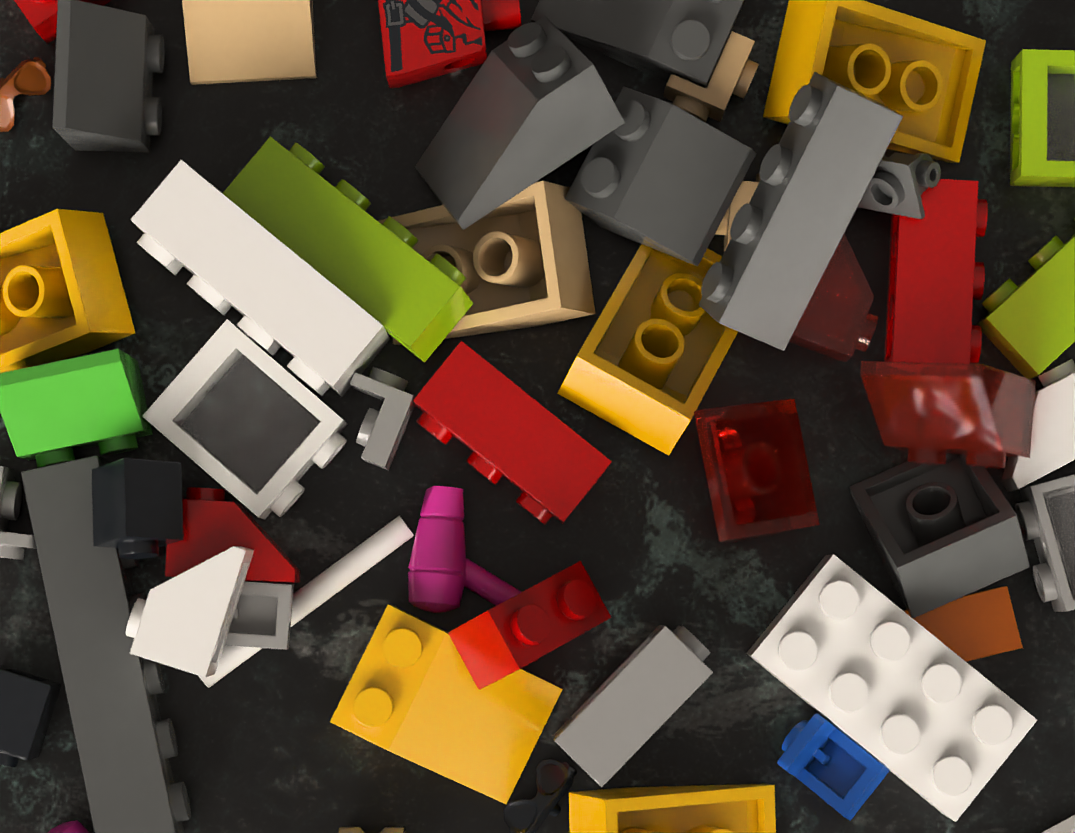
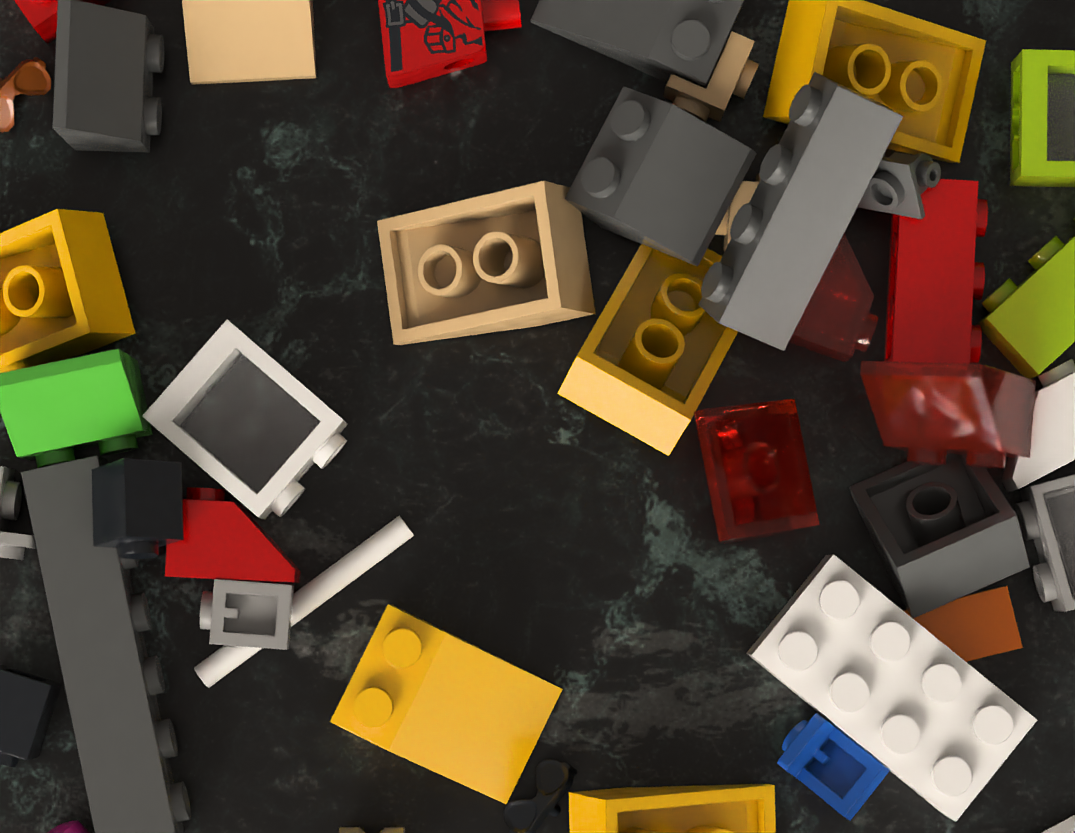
white slope [126,546,254,678] -> none
white brick [131,160,390,397] -> none
lime brick [222,136,474,363] -> none
light grey bracket [350,367,415,471] -> none
dark pink piece [408,486,521,613] -> none
red brick [413,341,612,525] -> none
dark grey slope [415,16,625,230] -> none
red brick [448,561,612,690] -> none
light grey window [553,625,713,787] -> none

